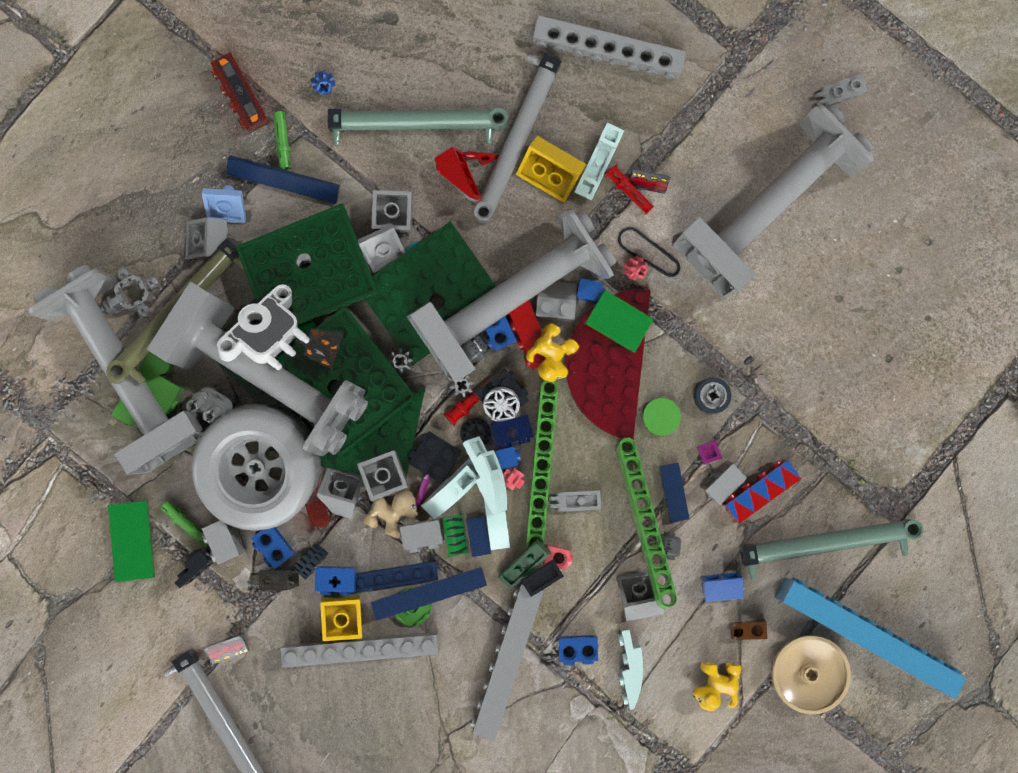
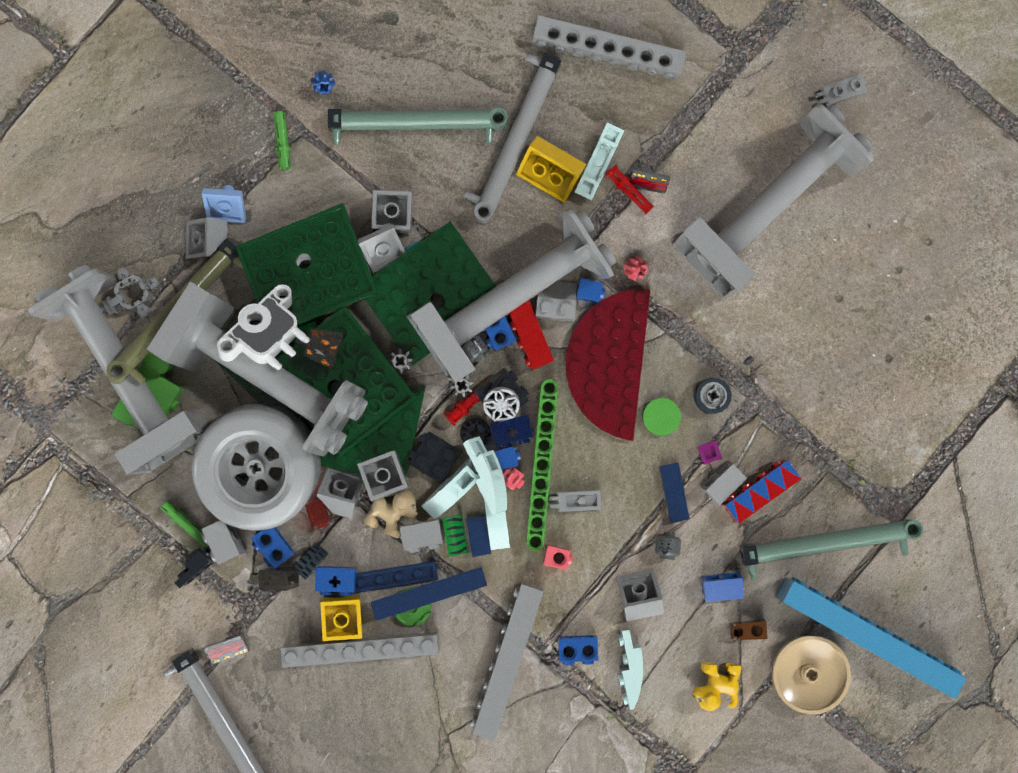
green tile [108,501,155,582] -> none
light grey pin [186,384,238,423] -> none
brick [210,52,270,133] -> none
dark blue tile [226,155,340,204] -> none
magenta hand [415,474,430,517] -> none
red slope [434,147,482,202] -> none
red hand [462,151,499,165] -> none
dark green tile [498,539,551,590] -> none
black tile [521,559,564,597] -> none
yellow animal [526,323,579,383] -> none
green tile [585,290,654,353] -> none
bright green beam [616,438,677,609] -> none
black piece [618,227,680,277] -> none

